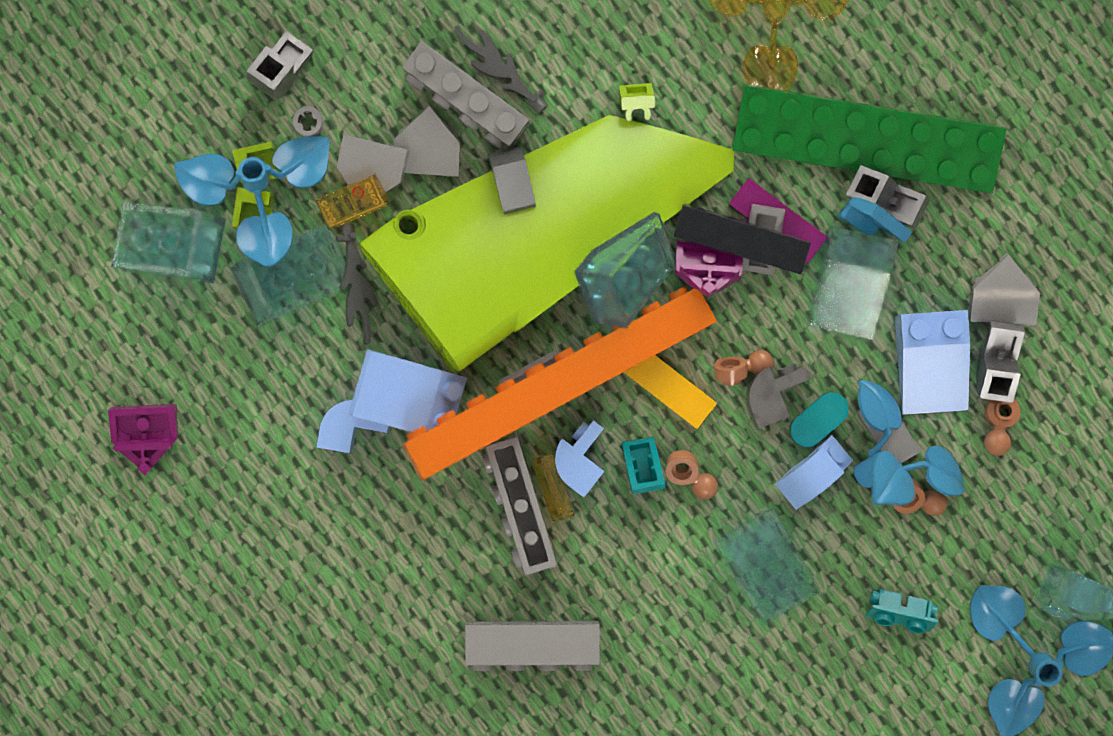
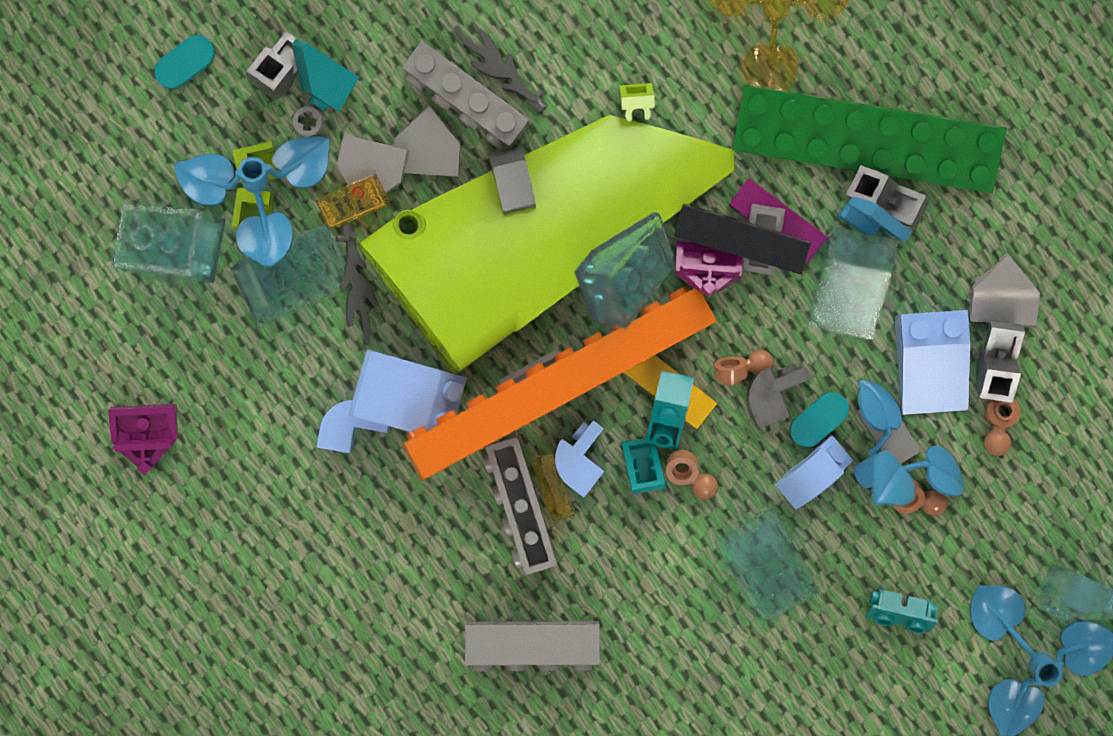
none -> teal tile [154,35,215,90]
none -> teal slope [292,39,359,112]
none -> teal slope [645,370,694,450]

